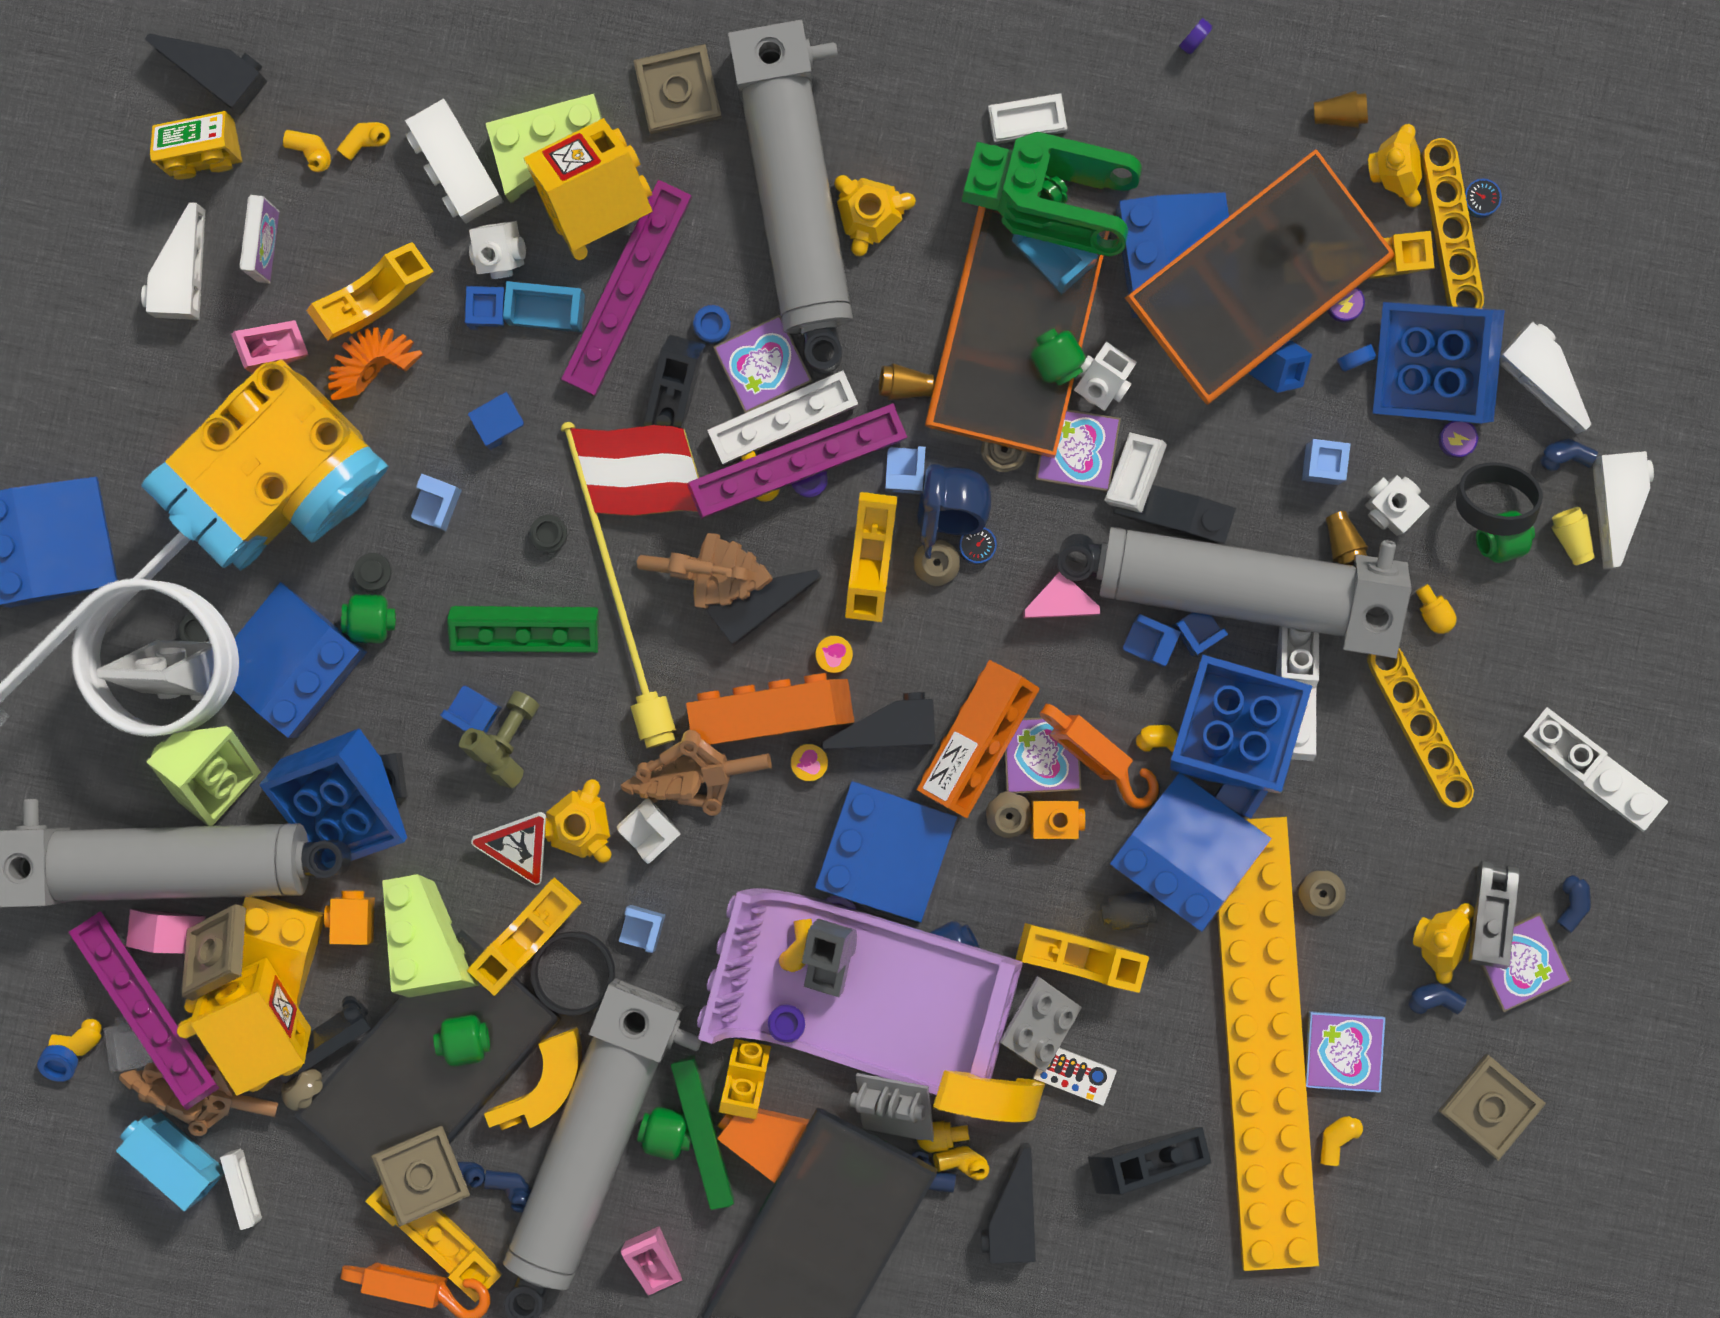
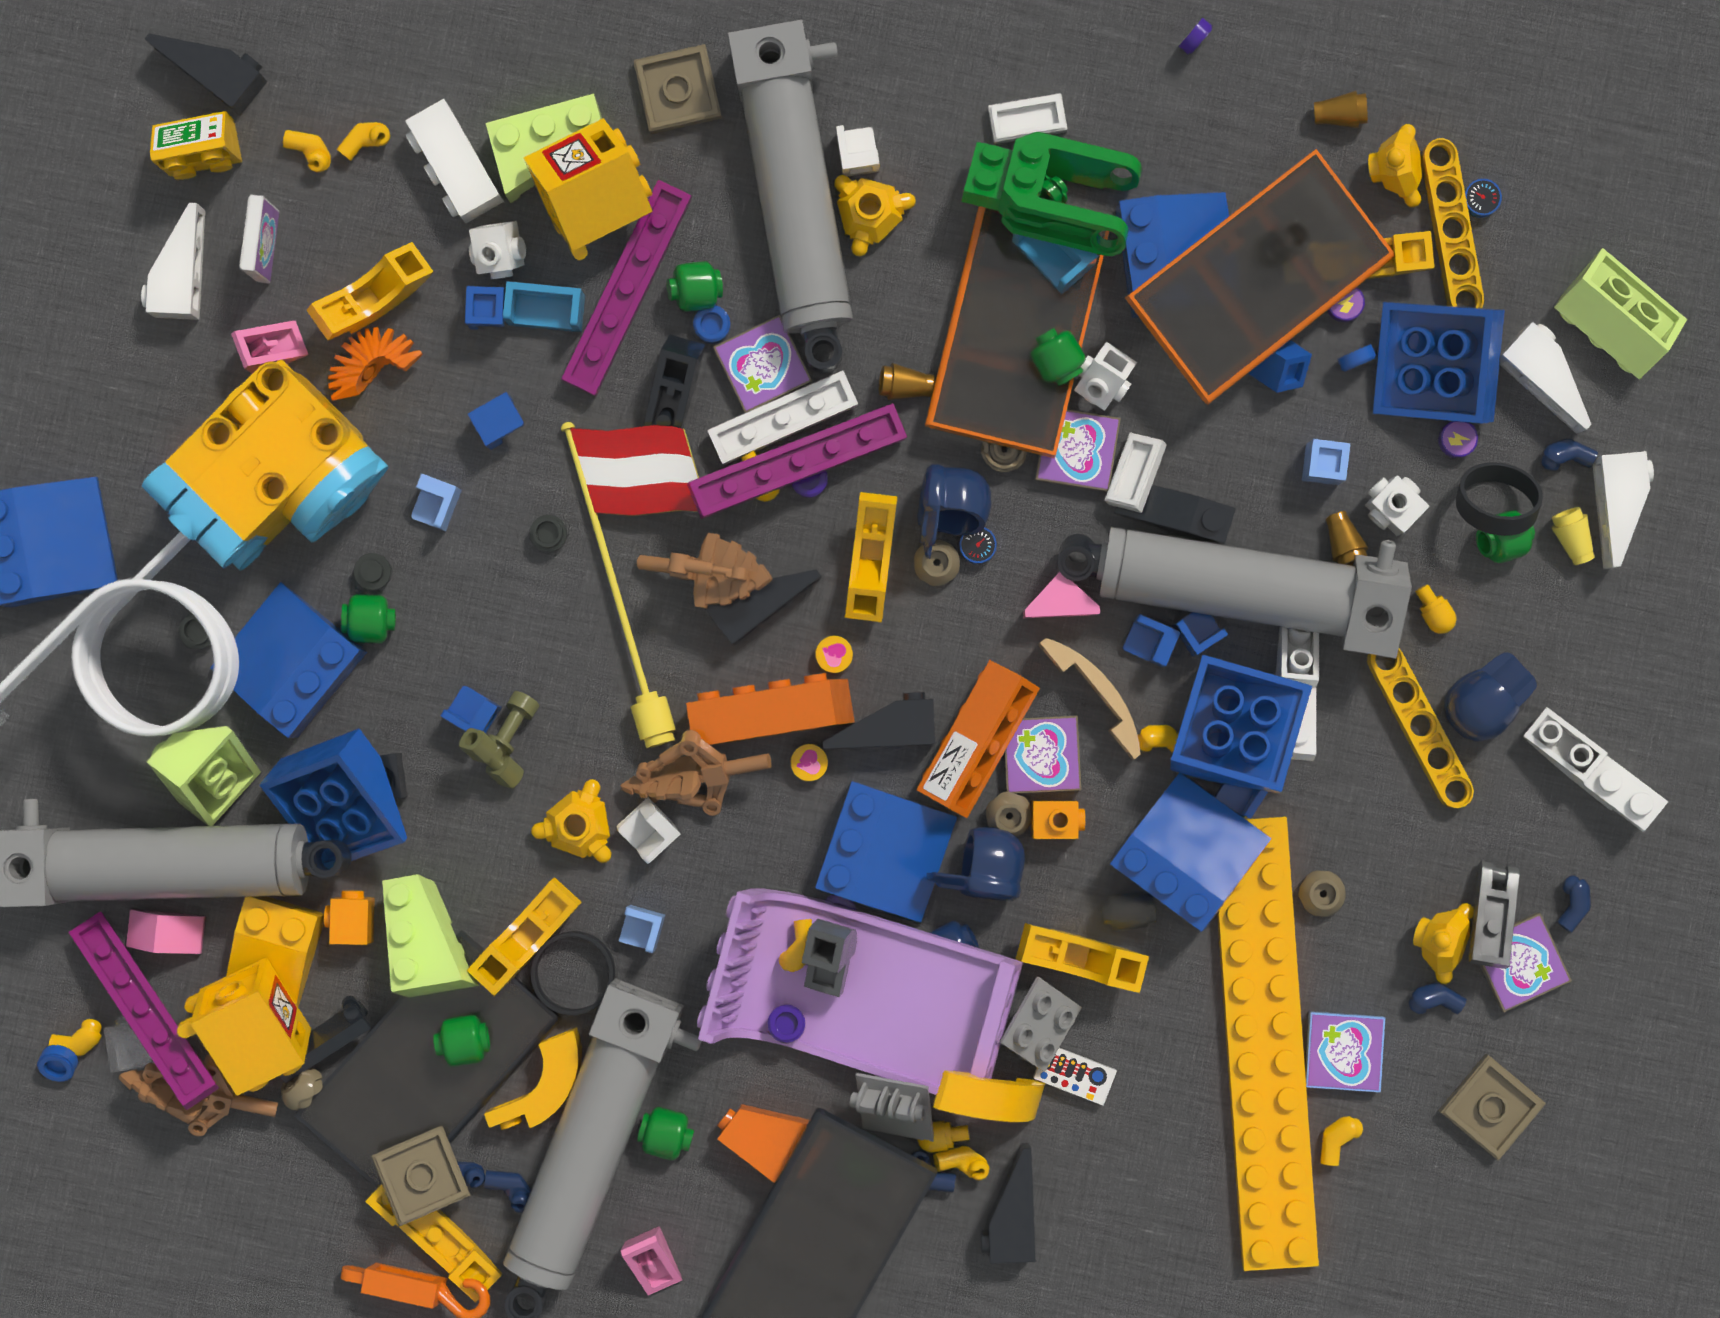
white slope [96,640,214,701] -> none
medium azure window [116,1112,224,1211] -> none
dark tan tile [182,904,246,1001] -> none
white tile [220,1148,262,1230] -> none
green slope [447,606,599,653] -> none
piece [471,812,546,885] -> none
green slope [671,1055,734,1210] -> none
yellow slope [719,1039,771,1120] -> none
light blue panel [885,446,925,494] -> none
orange piece [1039,703,1159,809] -> none
black slope [1088,1127,1211,1195] -> none
none -> green head [666,261,723,312]
none -> white panel [836,125,880,176]
none -> dark blue piece [926,827,1025,901]
none -> tan slope [1038,638,1141,759]
none -> dark blue piece [1444,652,1537,742]
none -> yellowish green slope [1554,248,1687,380]

